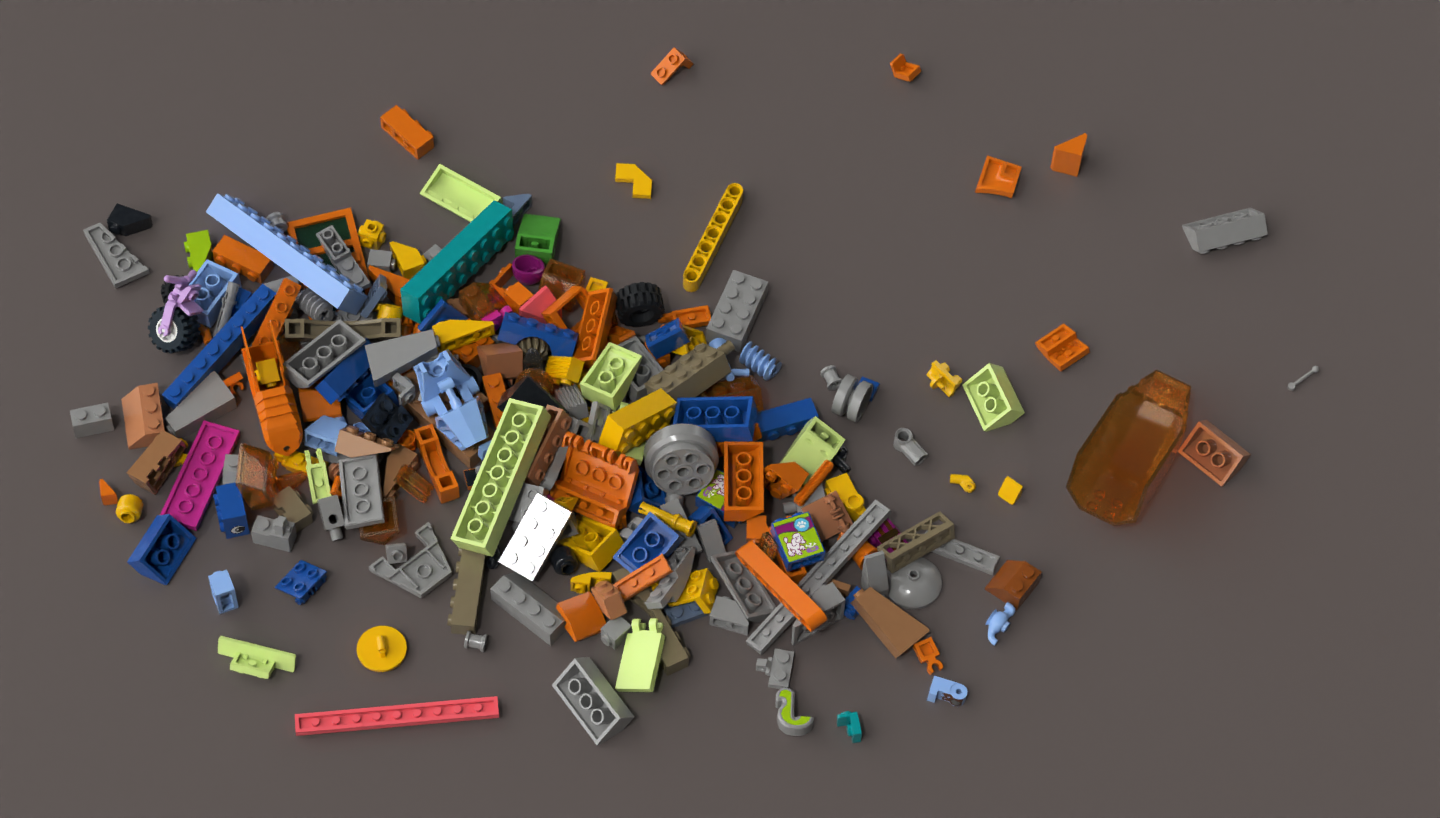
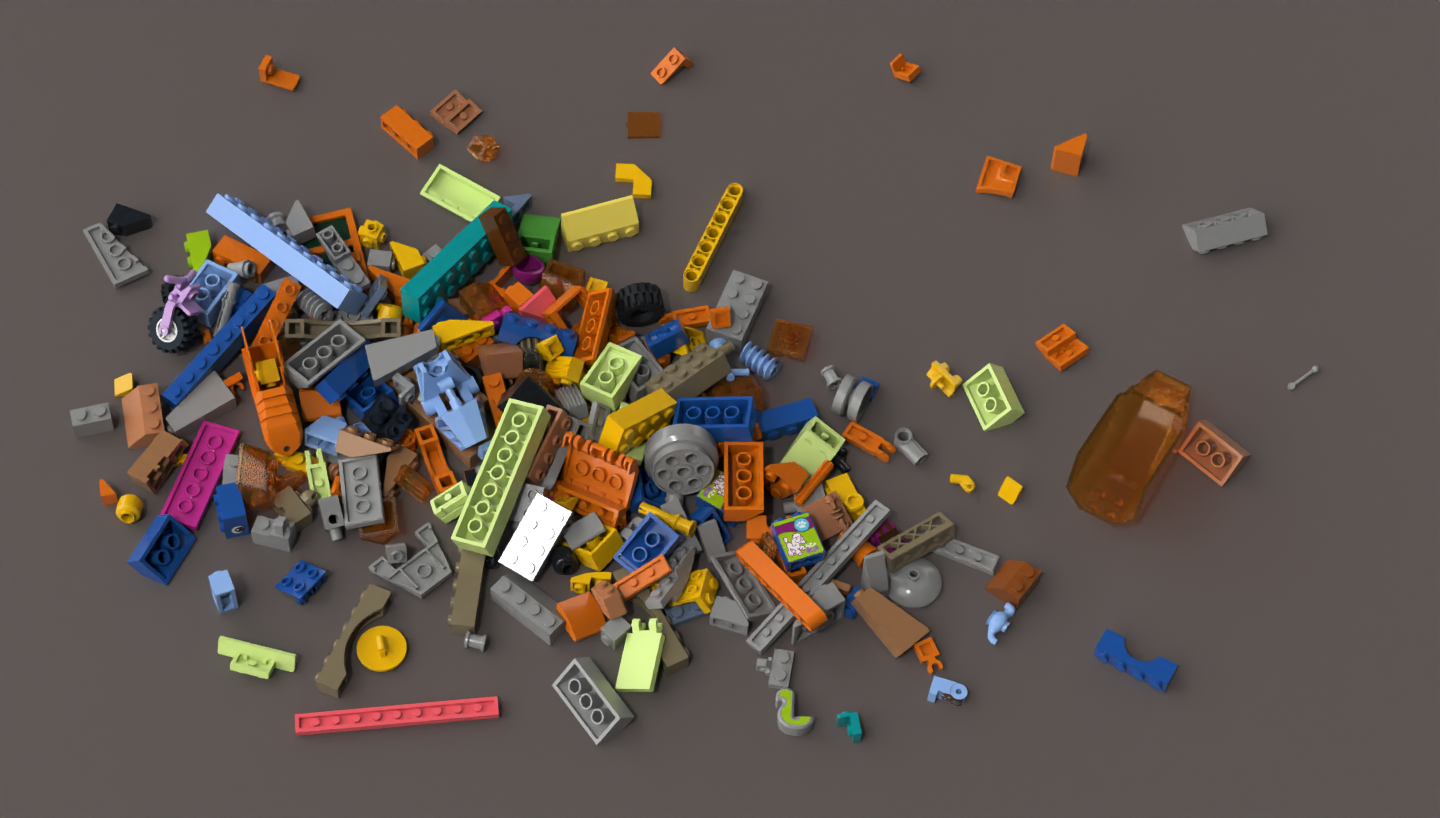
none -> yellow slope [114,373,134,397]
none -> light grey cone [227,260,256,279]
none -> orange bracket [258,55,300,91]
none -> light grey slope [285,200,316,245]
none -> dark tan hinge [300,490,317,507]
none -> dark tan arch [315,583,393,699]
none -> nougat slope [429,89,482,134]
none -> yellowish green brick [430,480,471,524]
none -> clear orange brick [466,134,499,161]
none -> reddish brown brick [479,207,527,266]
none -> yellow slope [536,335,565,361]
none -> light yellow slope [561,195,639,252]
none -> light grey slope [562,512,606,550]
none -> clear orange piece [626,112,661,139]
none -> orange tile [710,306,731,329]
none -> clear orange plate [767,319,812,362]
none -> orange hinge [841,421,896,463]
none -> blue arch [1094,629,1178,693]

